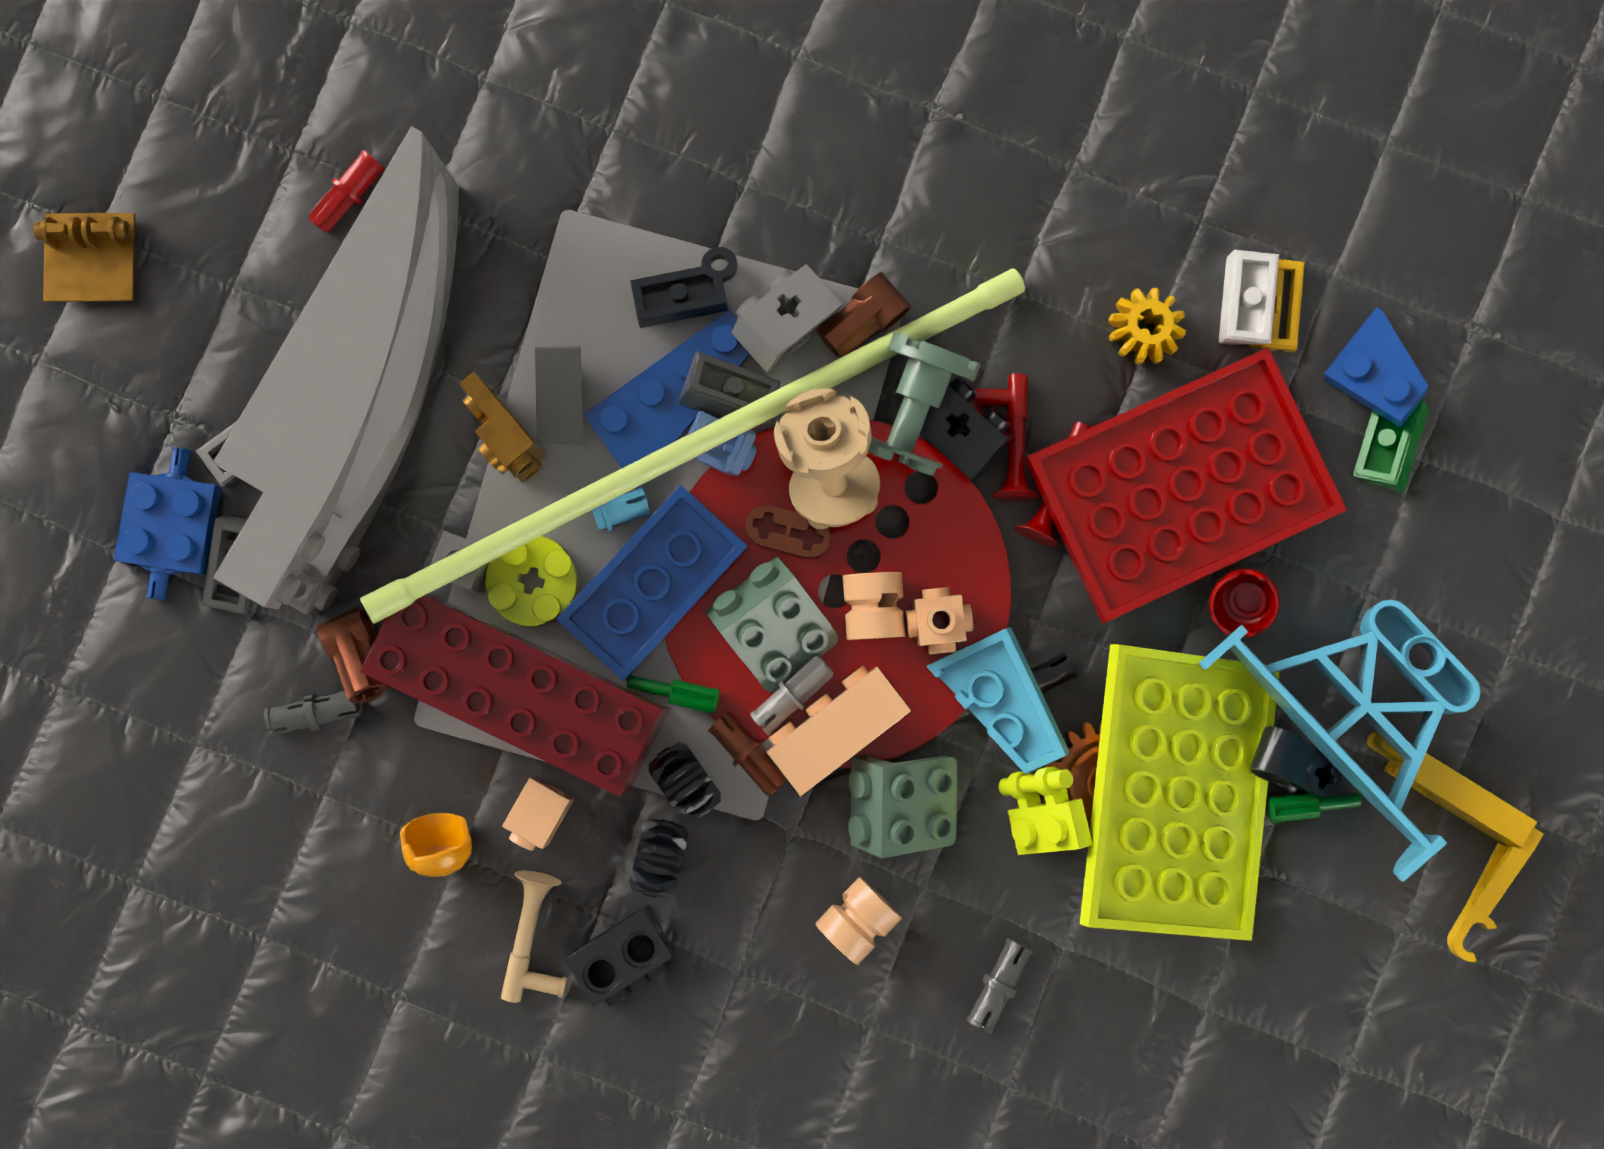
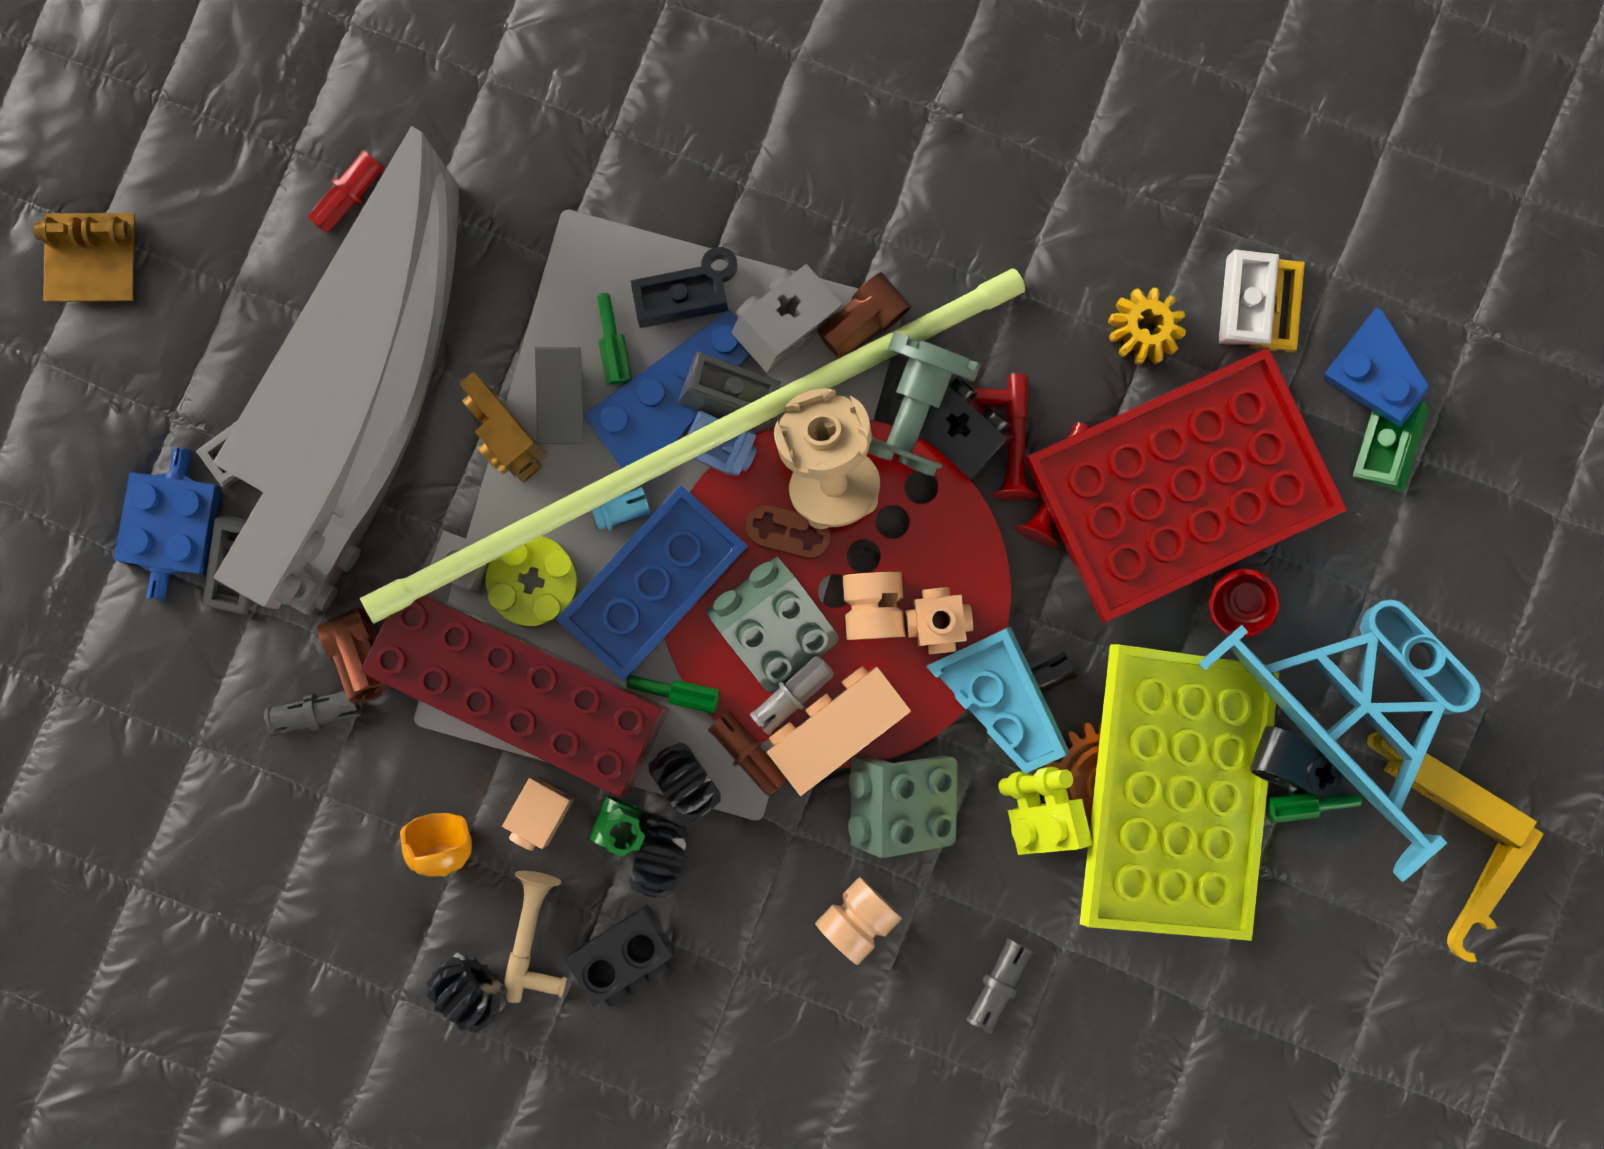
none -> black gear [427,952,507,1033]
none -> green piece [589,796,645,857]
none -> green axle [597,293,633,386]

